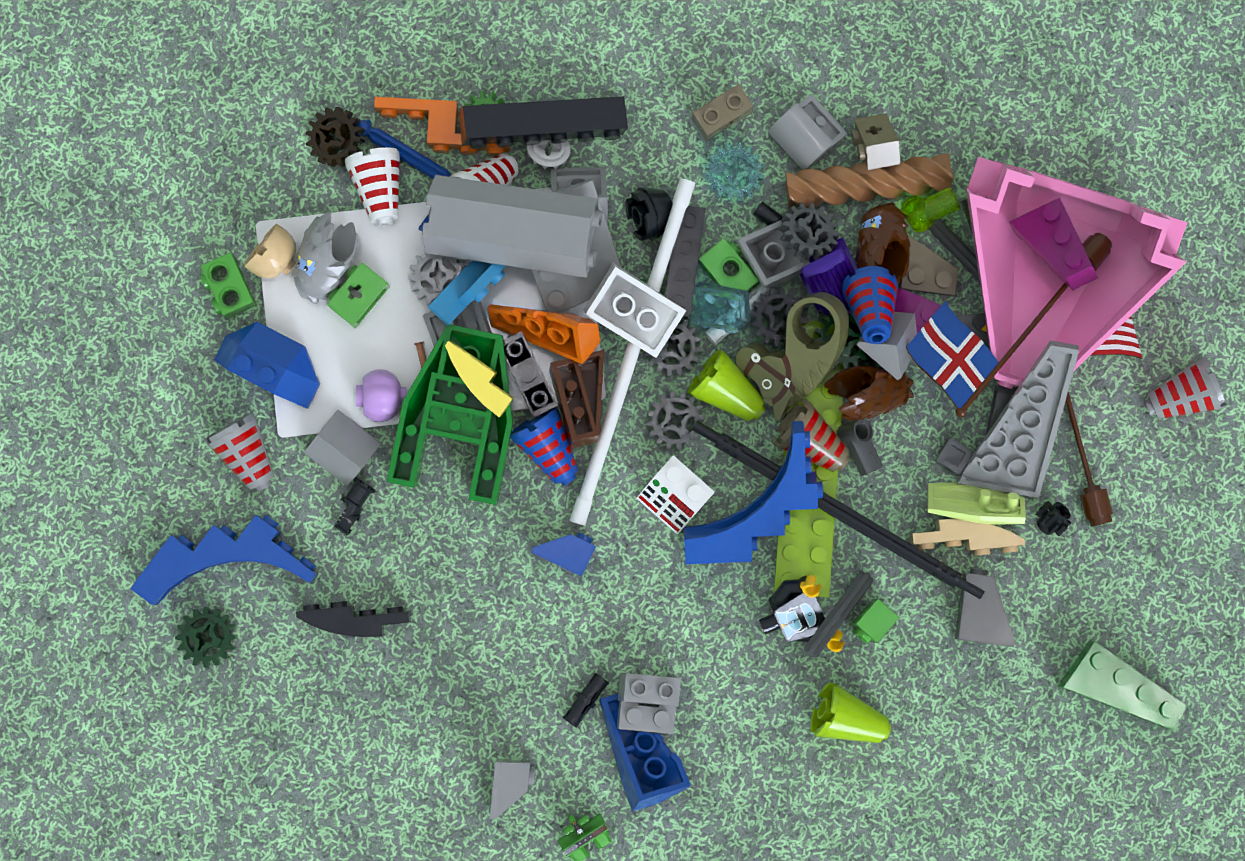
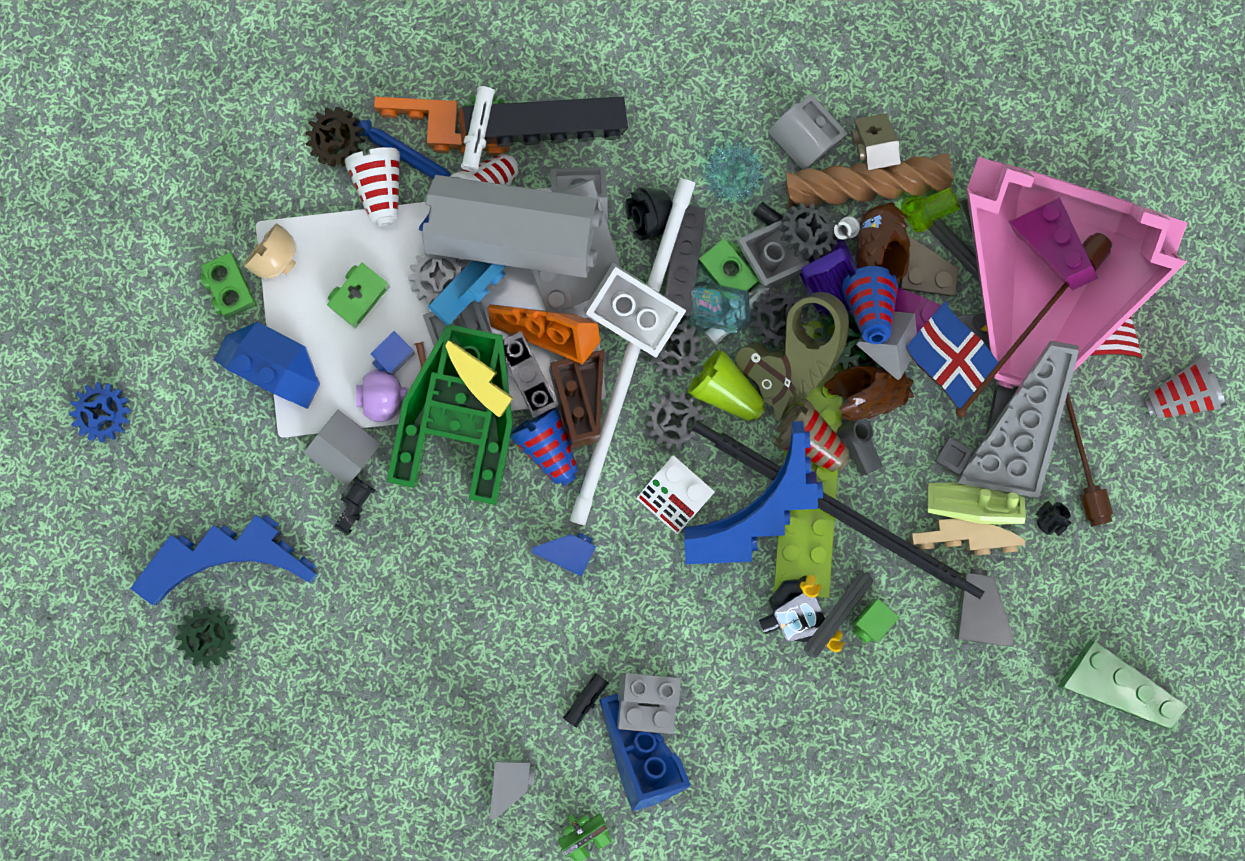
light grey cone [204,412,274,492] -> none
light grey head [291,212,358,304] -> none
black slope [296,601,411,637] -> none
white gear [527,140,570,170] -> none
dark tan brick [692,84,754,142] -> none
lime cone [810,682,891,743] -> none
none -> blue gear [69,382,132,443]
none -> blue brick [371,331,416,374]
none -> white pin [461,86,495,172]
none -> clear tile [691,287,722,320]
none -> white axle [834,216,861,239]

